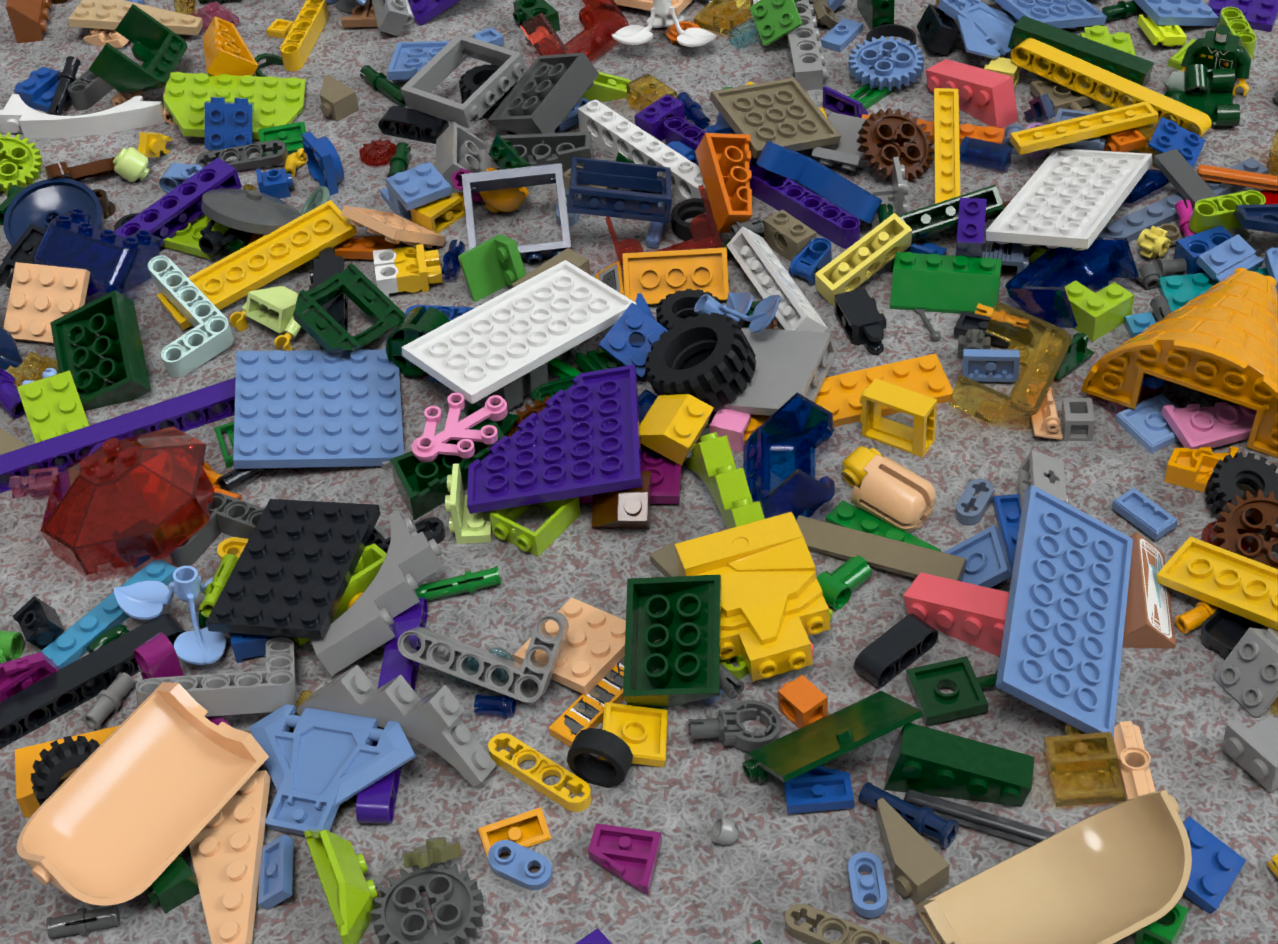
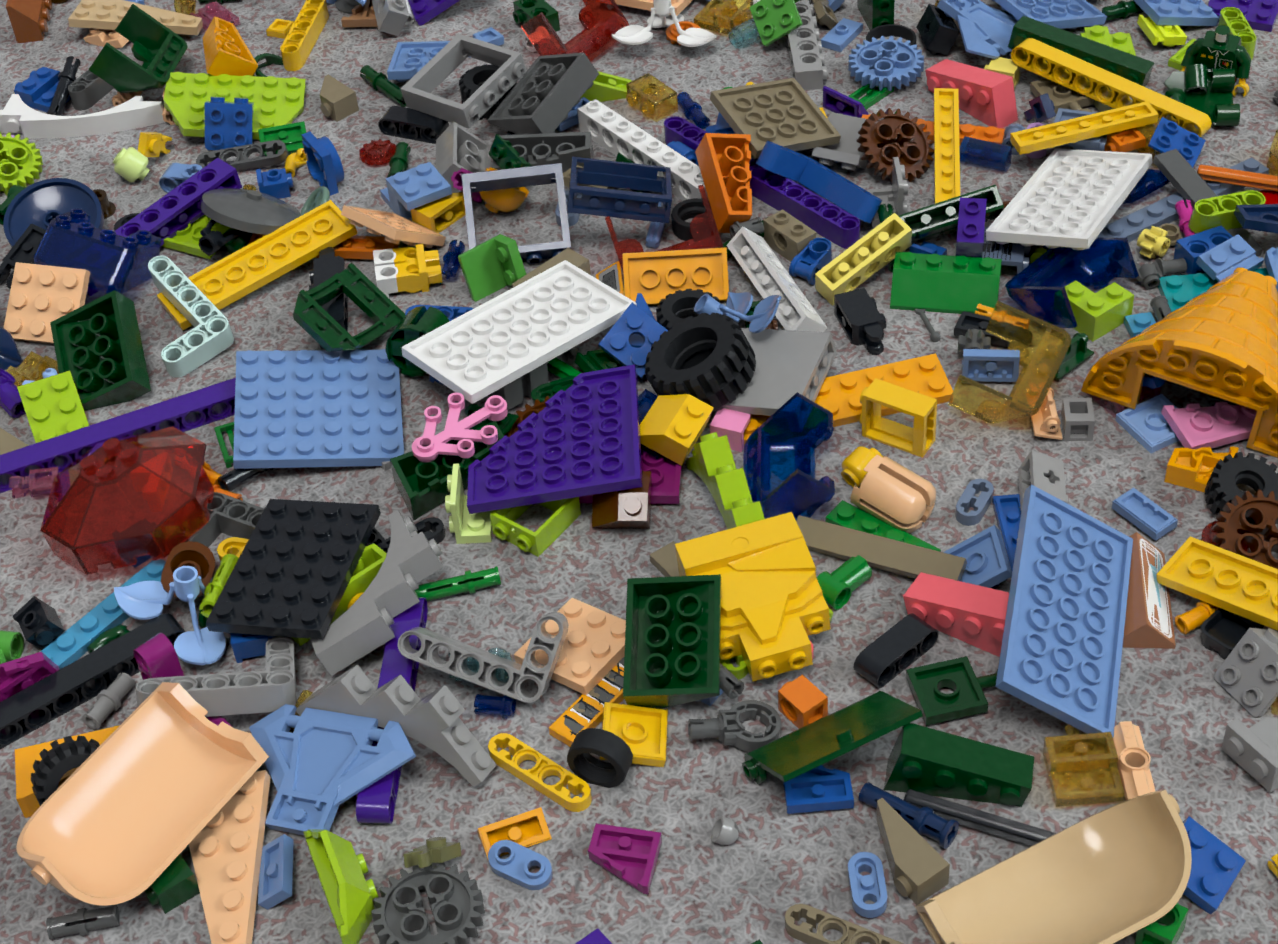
reddish brown beam [45,157,115,181] -> none
yellowish green torso [230,286,301,351] -> none
dark purple brick [634,94,685,142] -> none
none -> reddish brown piece [161,541,215,599]

